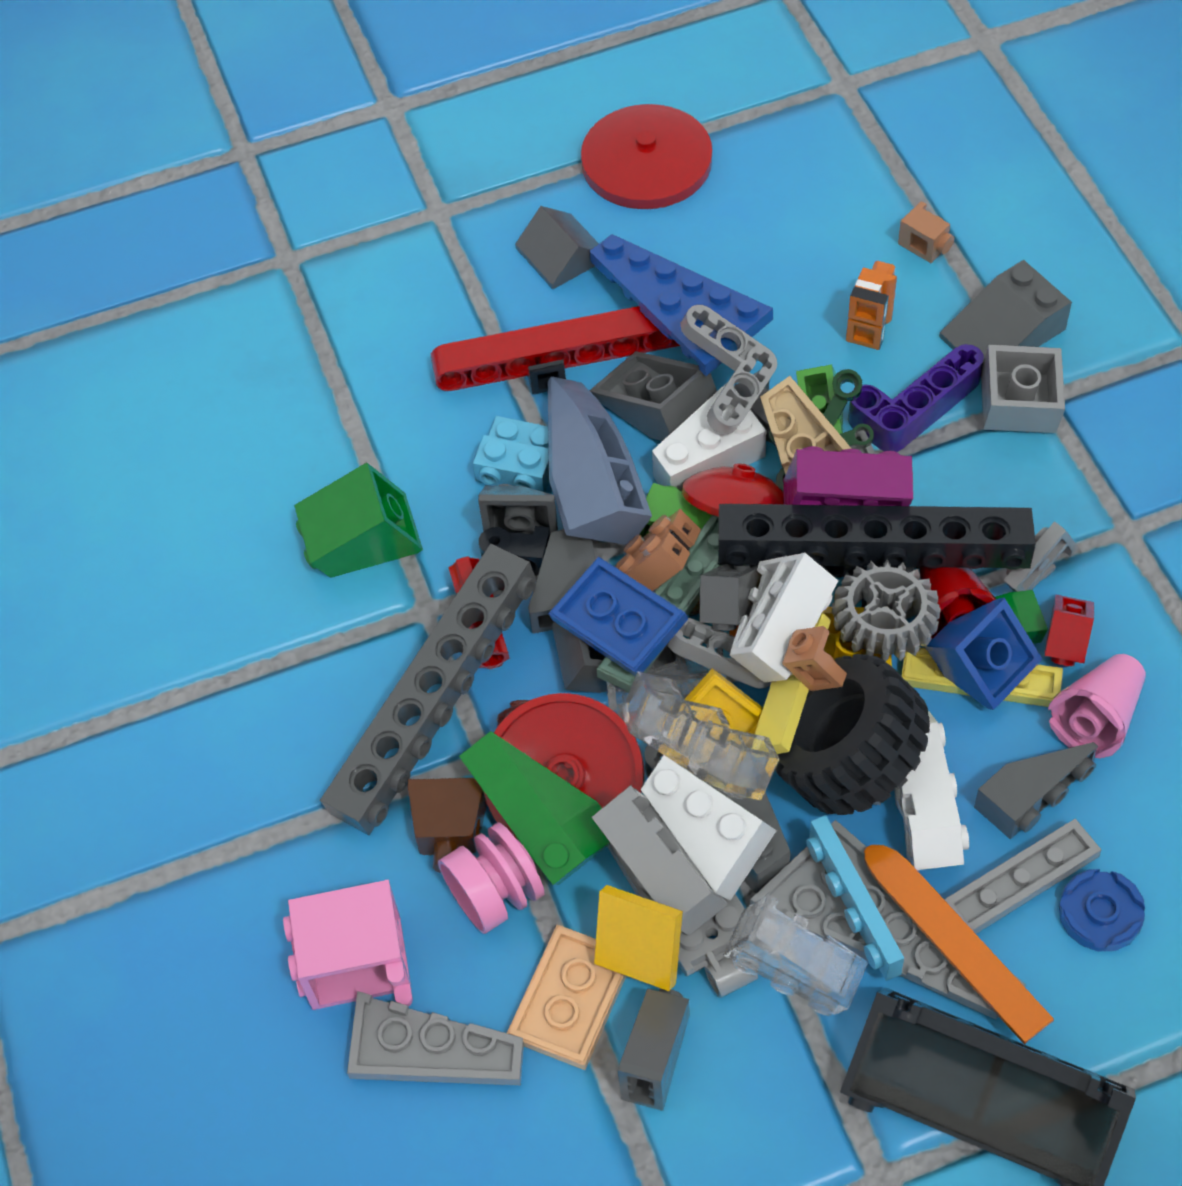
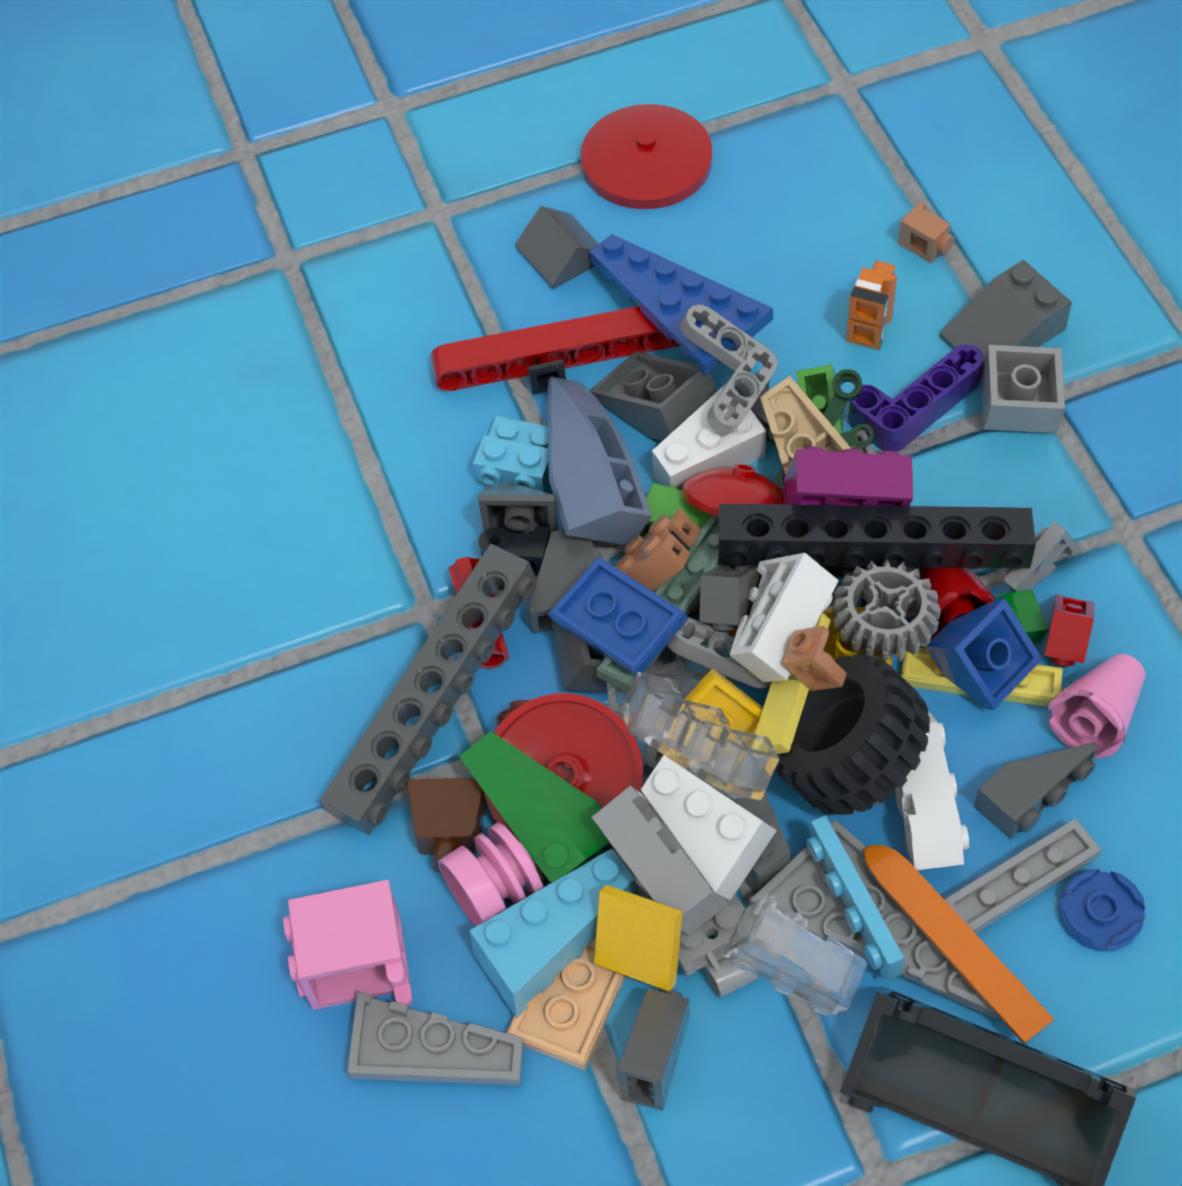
green slope [294,462,423,578] -> none
none -> medium azure wedge [469,849,636,1018]

